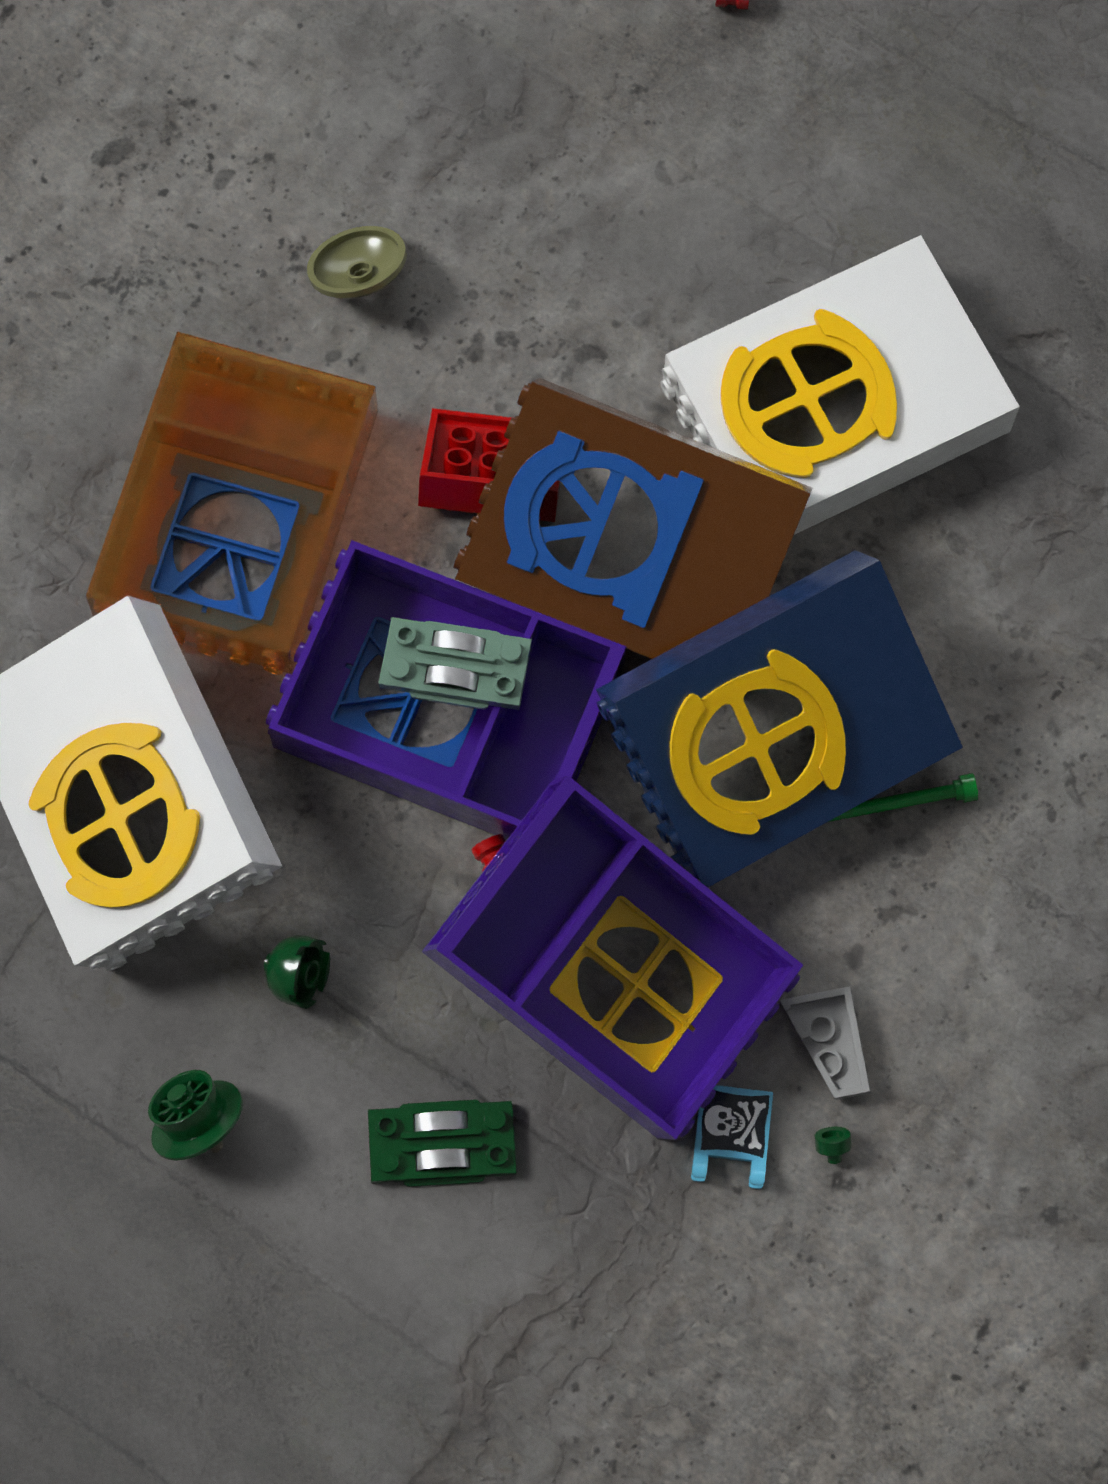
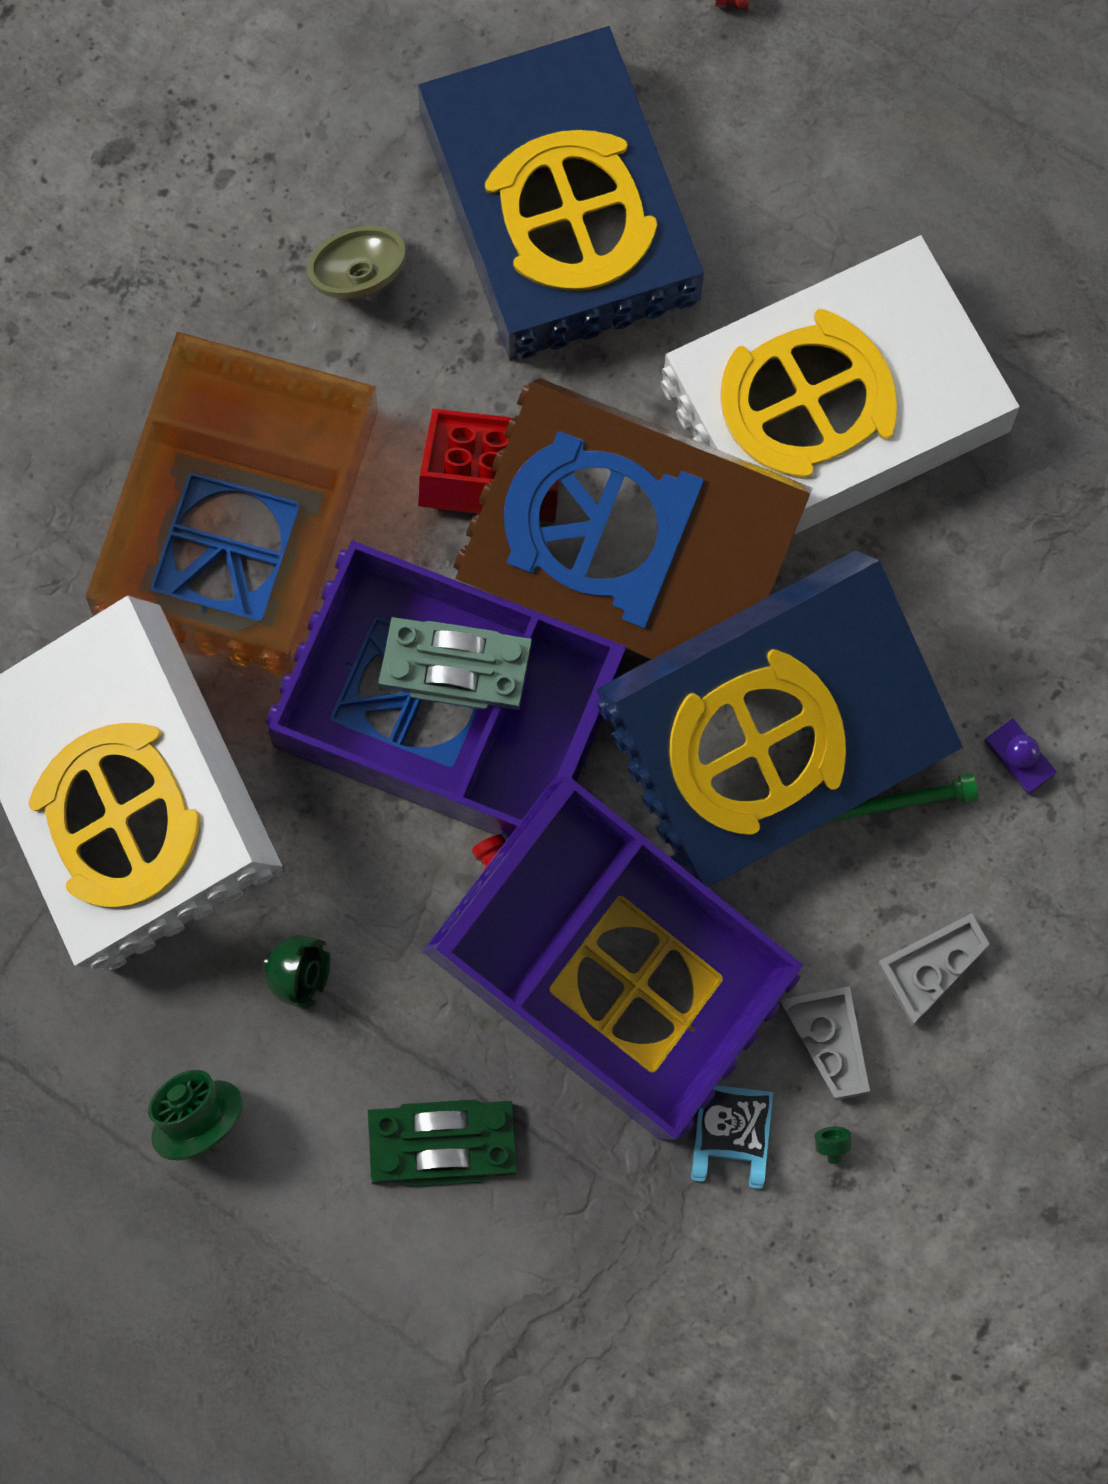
none -> dark blue panel [418,26,704,360]
none -> light grey wing [877,913,989,1026]
none -> dark purple tile [984,718,1057,795]

